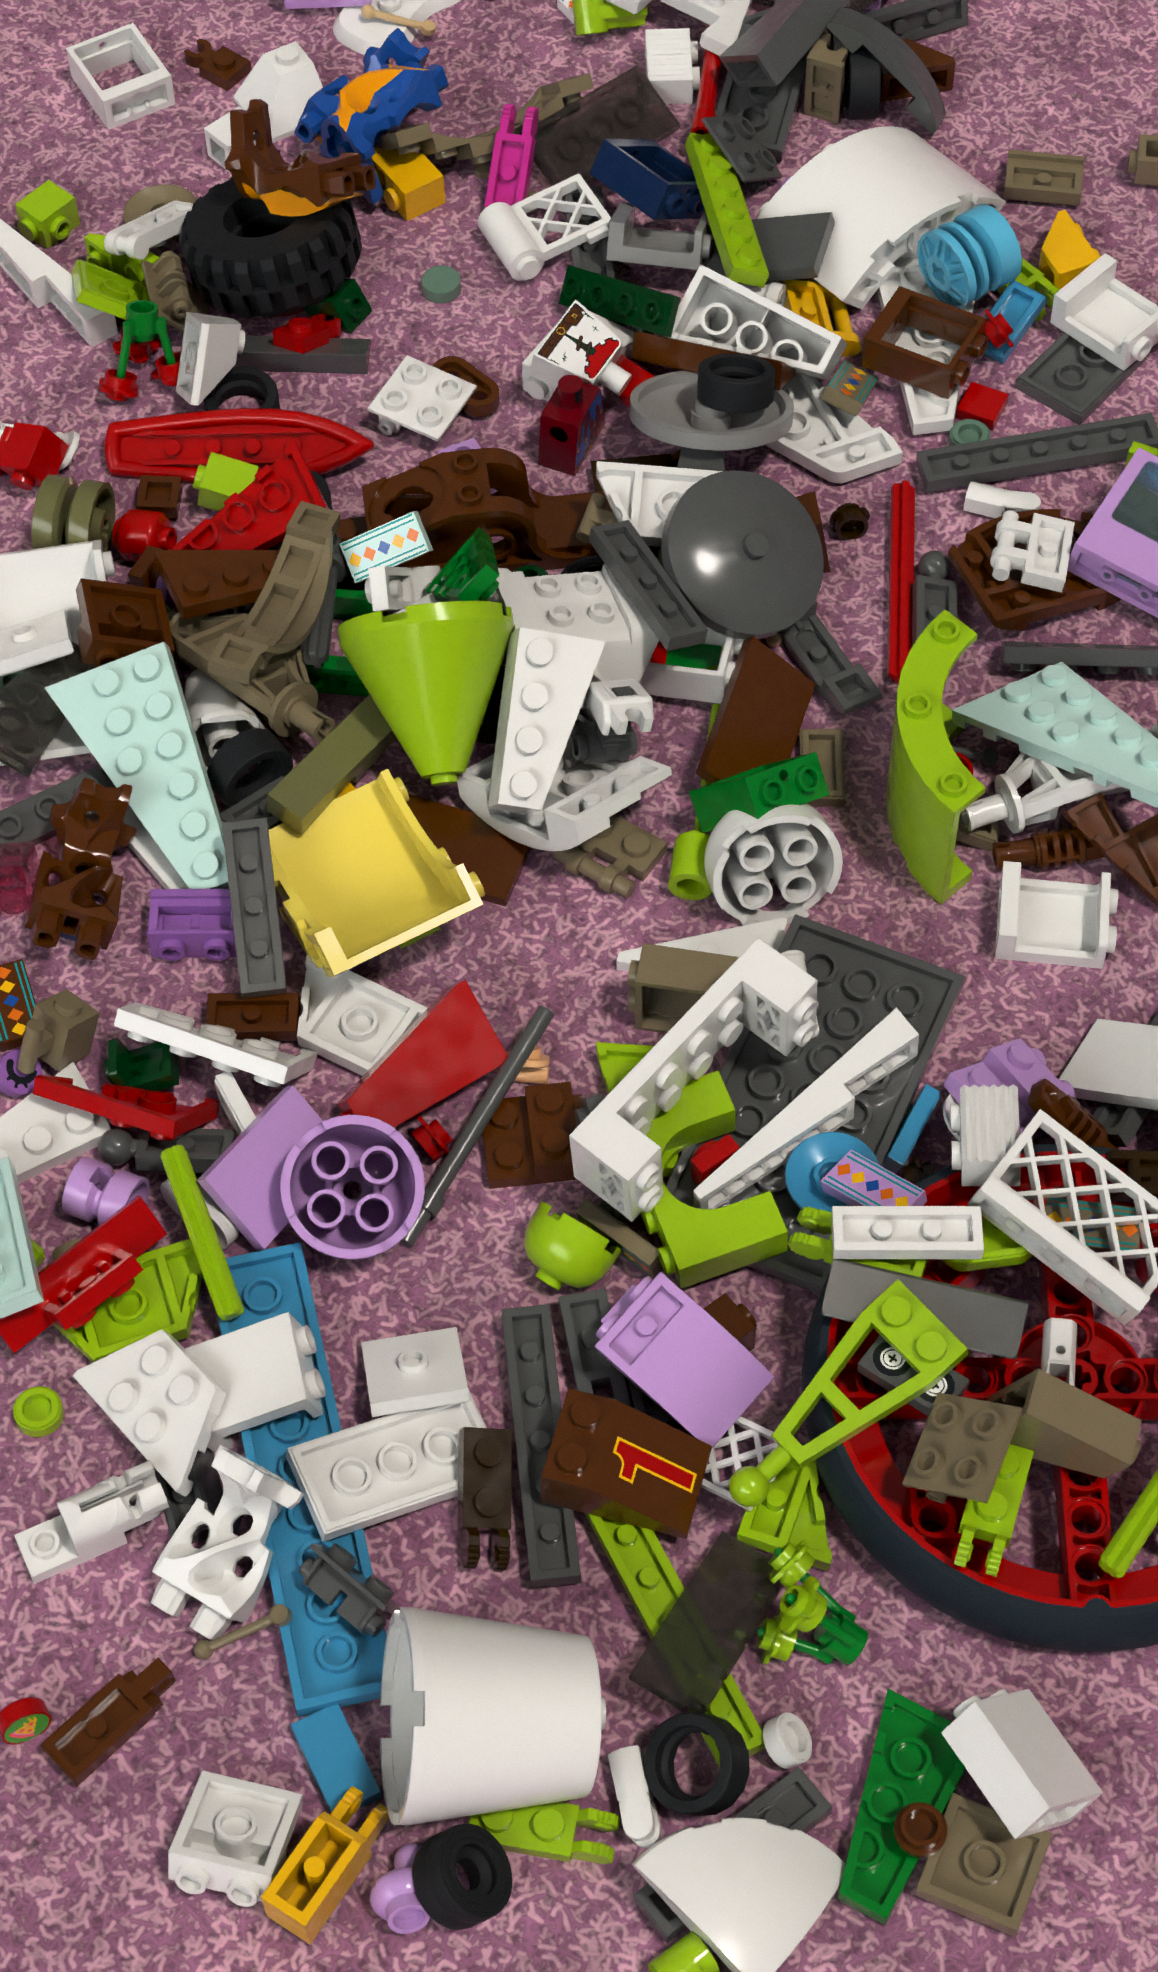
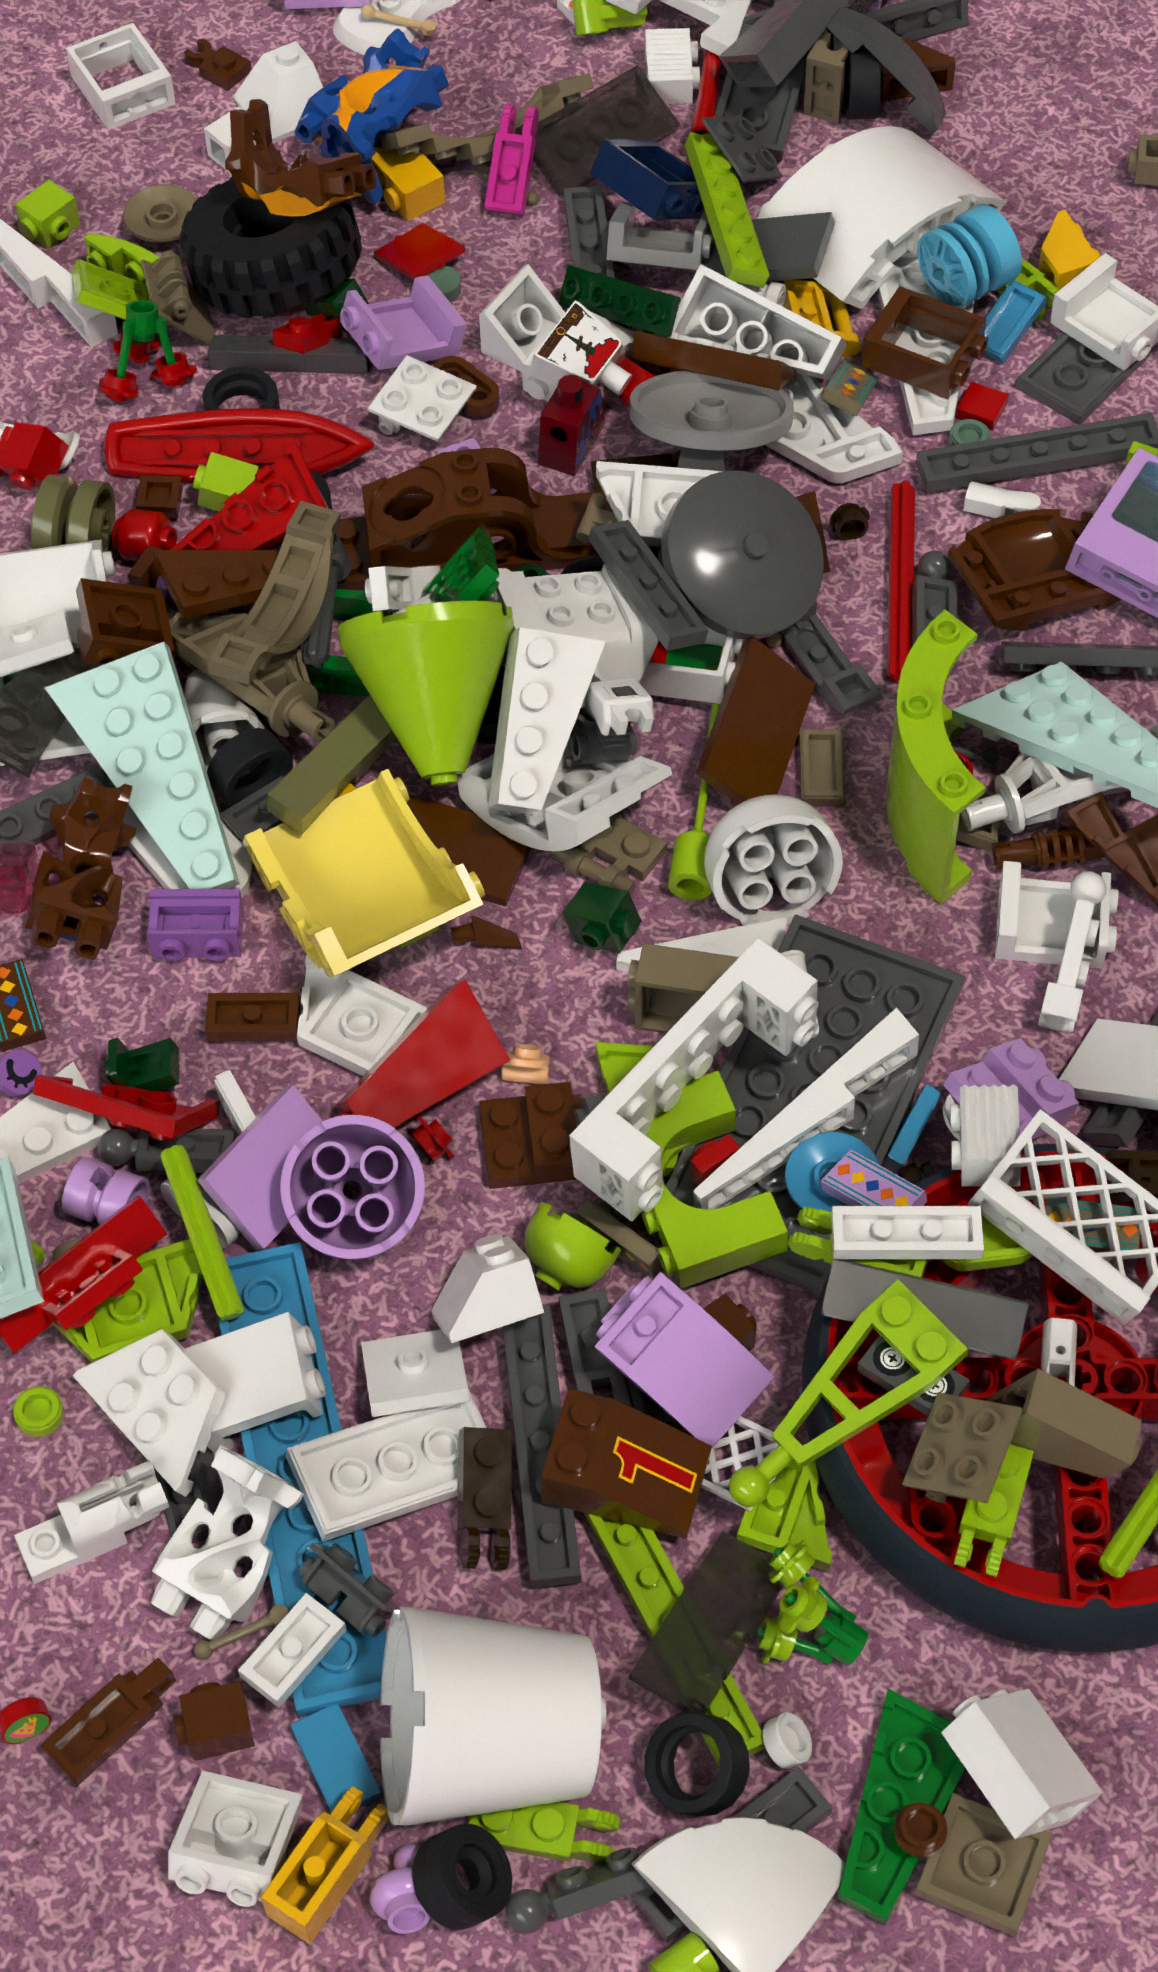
dark tan brick [17,989,100,1074] -> none
white plate [104,200,193,259] -> none
white wing [114,1002,318,1087] -> none
white slope [176,312,245,405] -> none
dark grey plate [222,817,287,999] -> none
light aqua tile [339,511,433,583] -> none
dark grey bar [400,1006,554,1247] -> none
white piece [478,173,611,281] -> none
white bar [608,1745,662,1848] -> none
green window [689,752,830,833] -> none
black tyre [697,353,775,413] -> none
red plate [984,309,1014,350] -> none
white plate [990,510,1075,593] -> none
dark tan plate [1003,149,1085,206] -> none
reddish brown hinge [1028,1078,1118,1150] -> none
none -> reddish brown brick [173,1681,255,1761]
none -> white plate [238,1593,346,1708]
none -> lavender panel [340,276,467,370]
none -> red piece [374,223,465,280]
none -> white slope [431,1235,544,1343]
none -> reddish brown bar [450,915,522,949]
none -> white slope [479,264,565,372]
none -> dark grey plate [505,1848,651,1933]
none -> dark green brick [562,882,642,954]
none -> white plate [1038,871,1106,1033]

